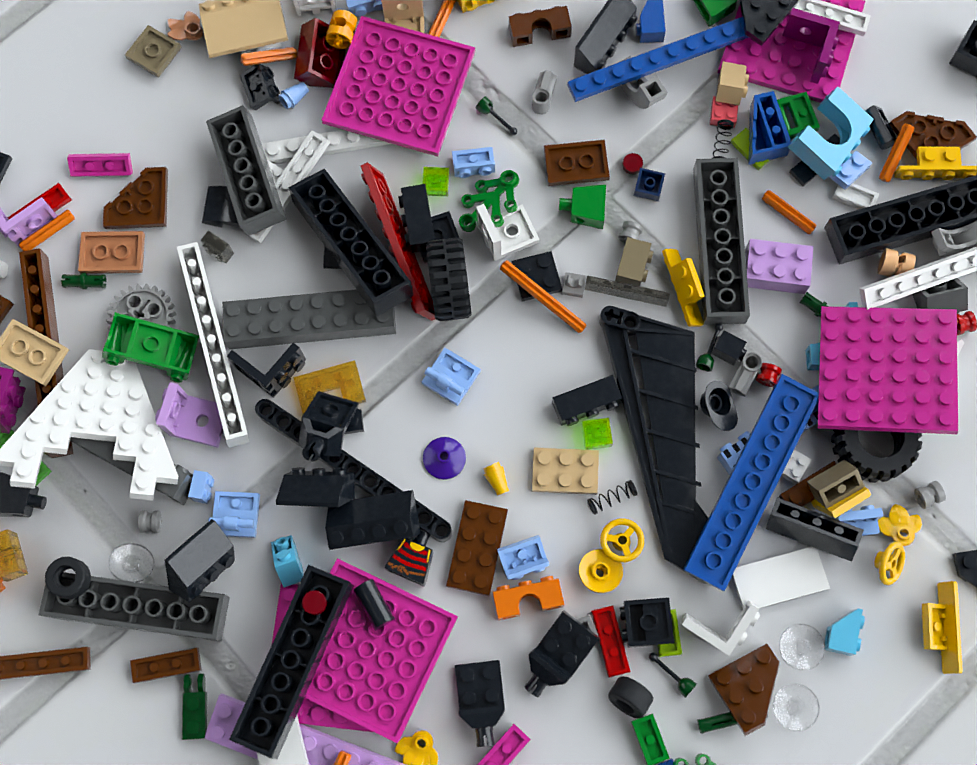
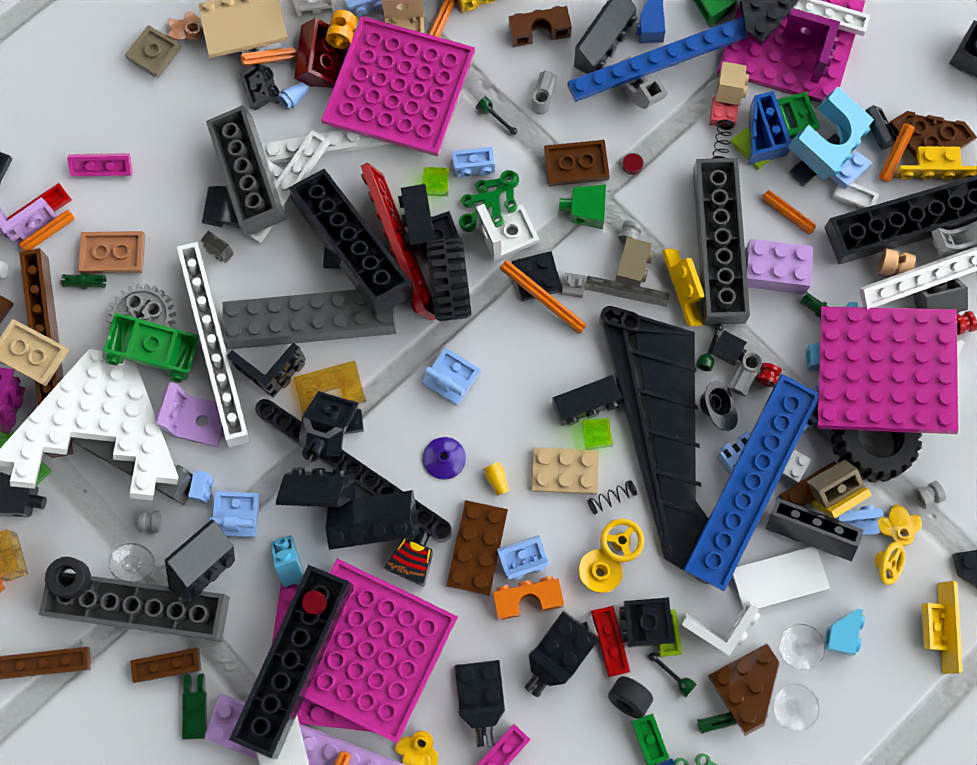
reddish brown plate [103,167,168,229] -> none
black brick [353,579,395,631] -> none
dark blue piece [634,168,665,202] -> none

